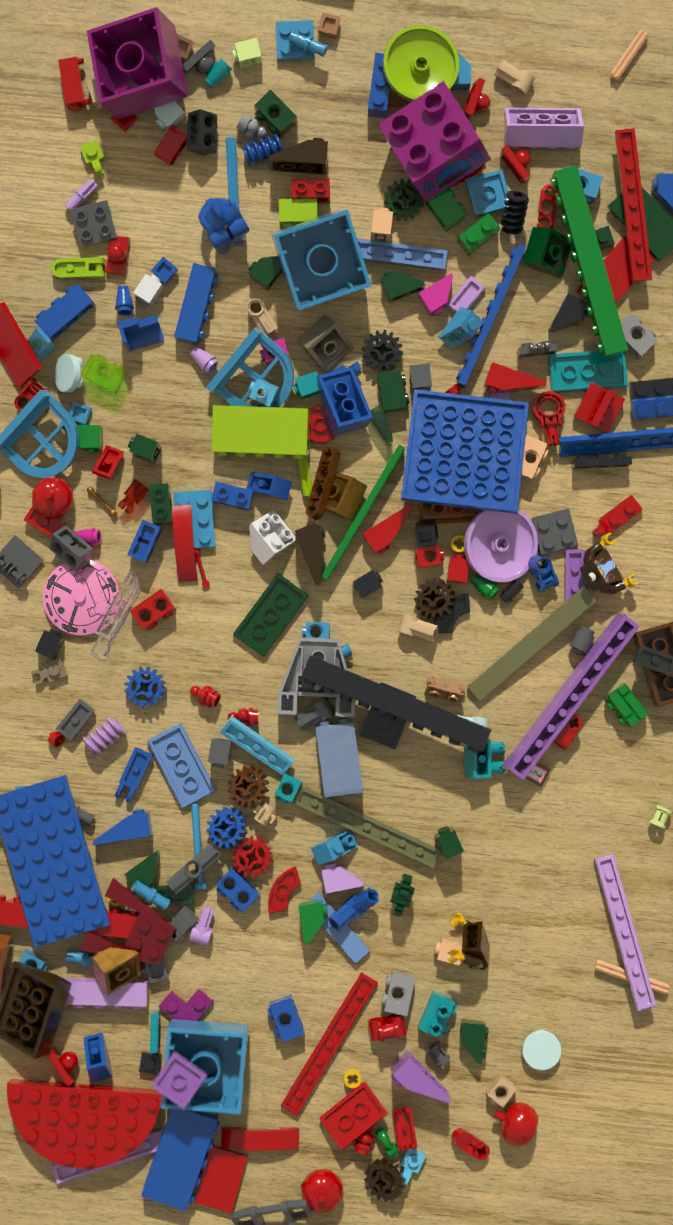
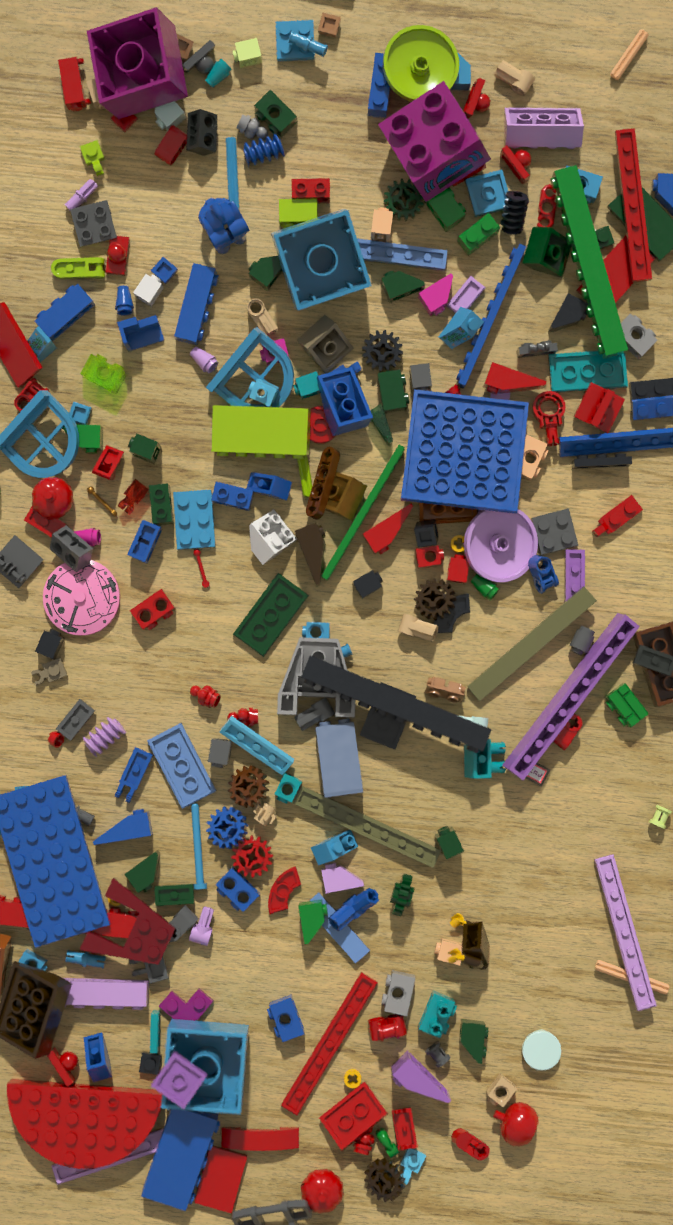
light aqua tile [55,354,83,393] -> none
clear wedge [90,569,141,661] -> none
pearl gold slope [92,947,141,995] -> none
blue gear [124,666,166,708] -> none
dark azure pin [131,880,170,910] -> none
dark grey piece [166,843,222,894] -> none
red slope [172,504,198,582] -> none
dark brown slope [268,138,328,175] -> none
black pin [500,579,524,604] -> none
dark brown torso [580,533,640,595] -> none

